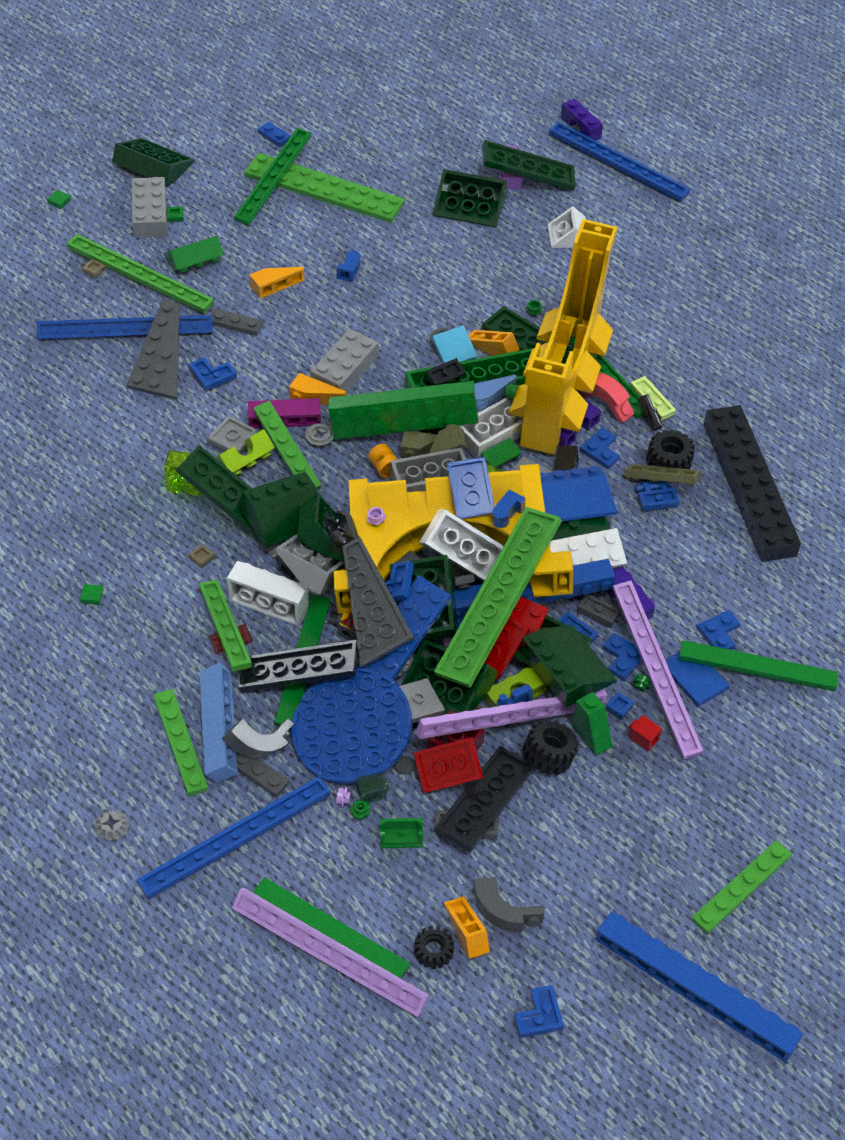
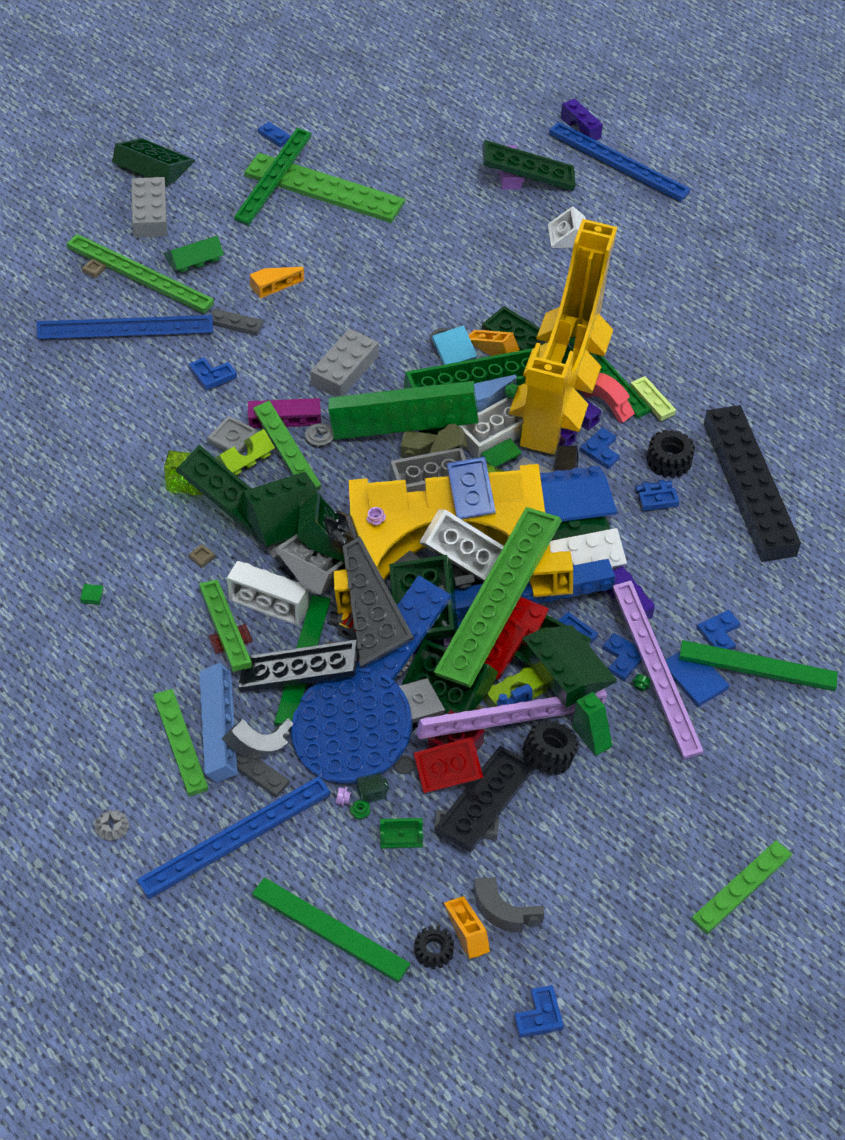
green tile [47,190,71,209] -> none
dark grey wing [126,299,180,400] -> none
green tile [167,207,184,222] -> none
lavender plate [232,888,429,1017] -> none
light orange slope [289,373,347,405] -> none
blue leg [337,250,361,282] -> none
light orange wheel [368,444,398,478] -> none
blue plate [385,561,414,601] -> none
black hinge [422,358,466,386] -> none
dark green slope [433,169,508,228] -> none
blue leg [492,490,525,528] -> none
green plate [526,300,542,315] -> none
dark grey plate [577,594,621,627] -> none
blue brick [595,911,803,1063] -> none
blue plate [606,692,634,719] -> none
olive plate [625,464,701,485] -> none
red brick [629,715,663,752] -> none
black pin [638,394,663,431] -> none

